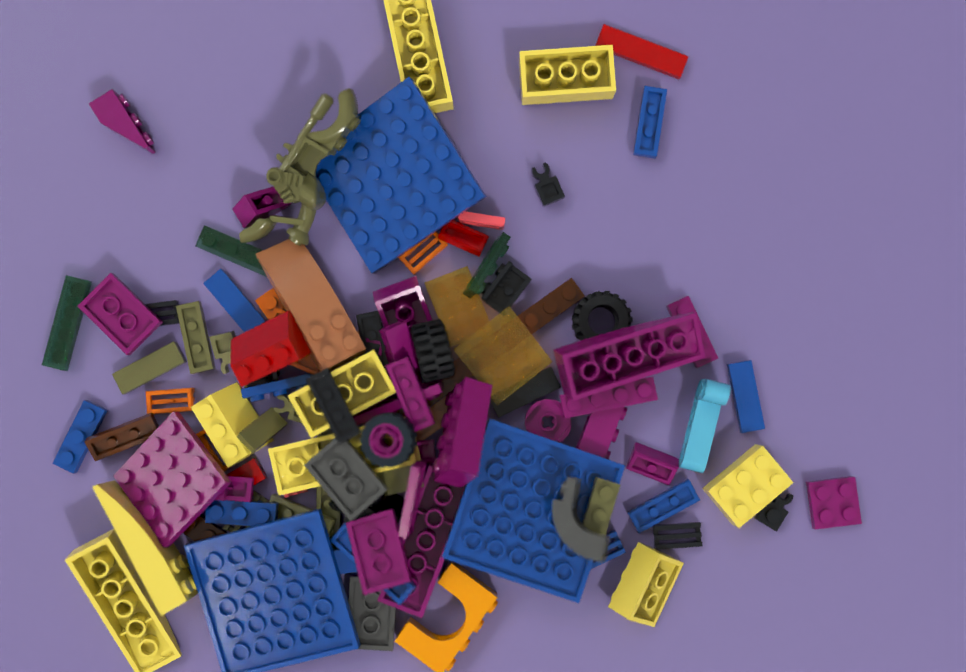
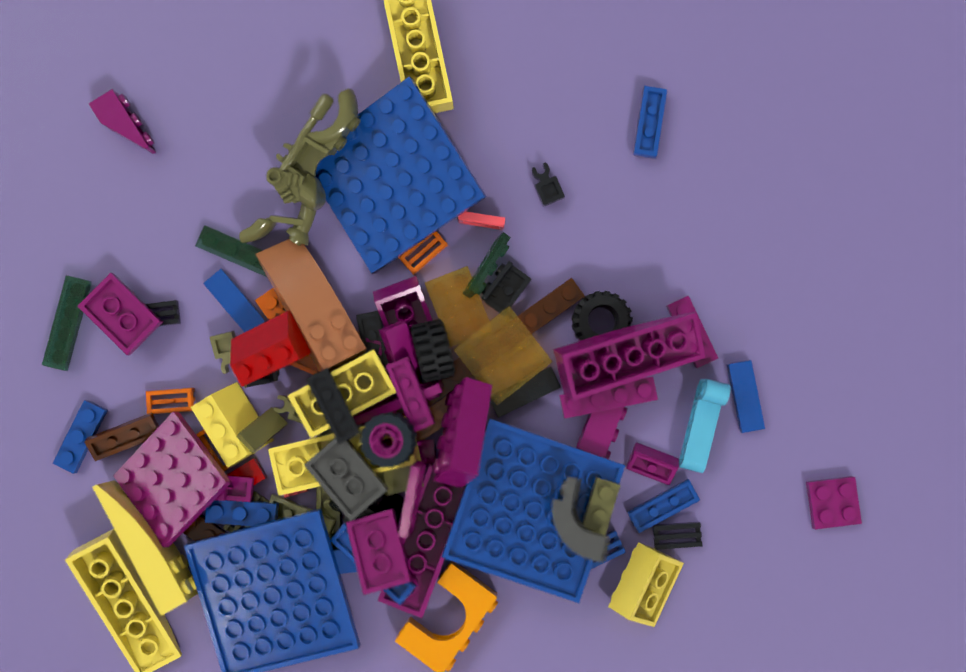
olive tile [112,341,187,395] -> none
olive plate [176,301,215,374] -> none
magenta slope [232,186,291,228] -> none
blue plate [241,374,312,402] -> none
dark grey plate [348,575,396,651] -> none
red tile [438,220,489,257] -> none
light yellow brick [519,45,616,105] -> none
magenta plate [525,399,571,443] -> none
red tile [595,24,689,79] -> none
light yellow brick [702,444,794,528] -> none
black plate [754,493,793,532] -> none

